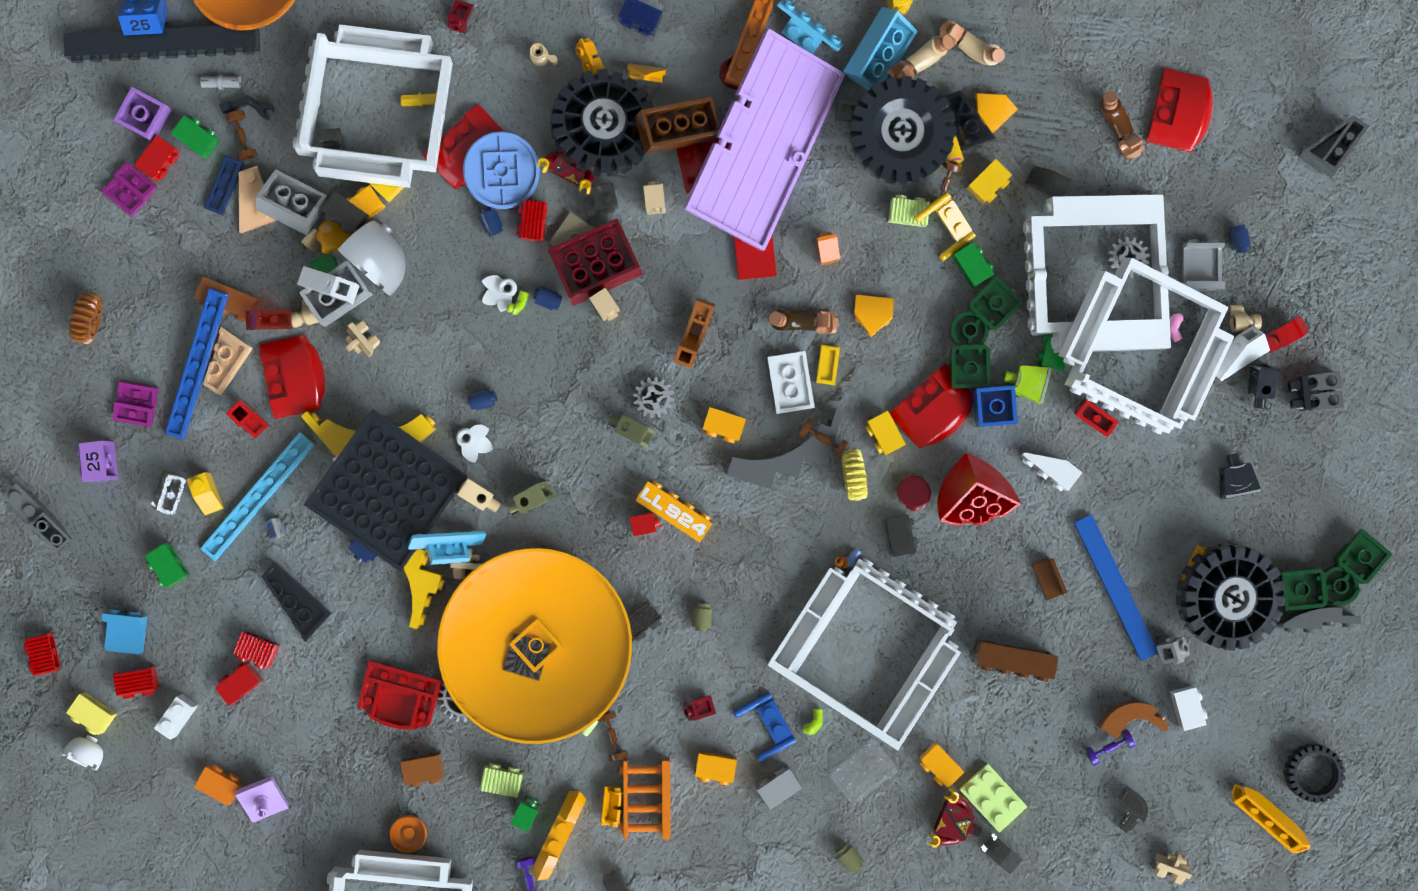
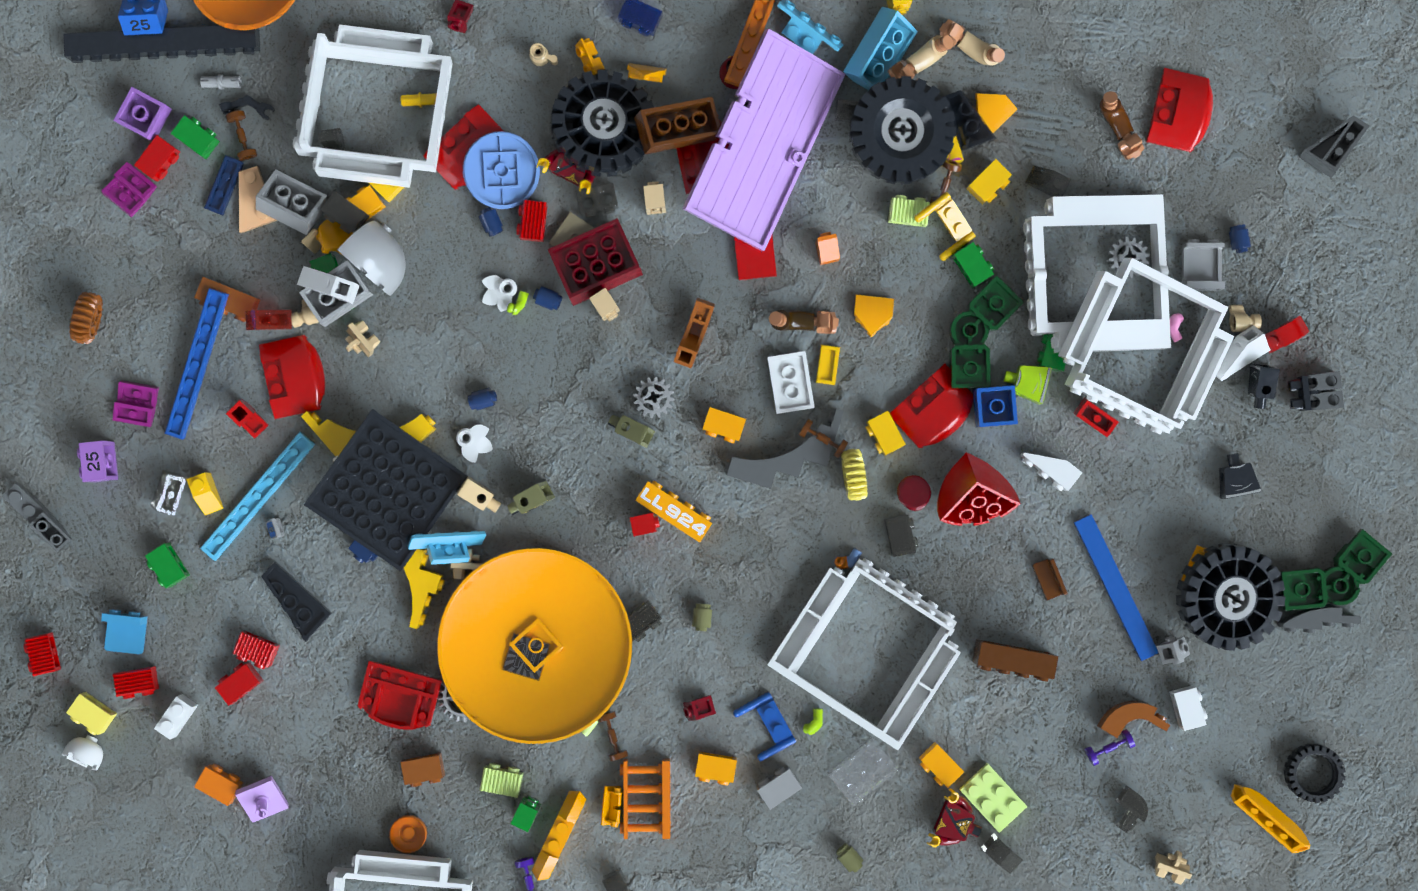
light nougat wing [203,327,253,396] -> none

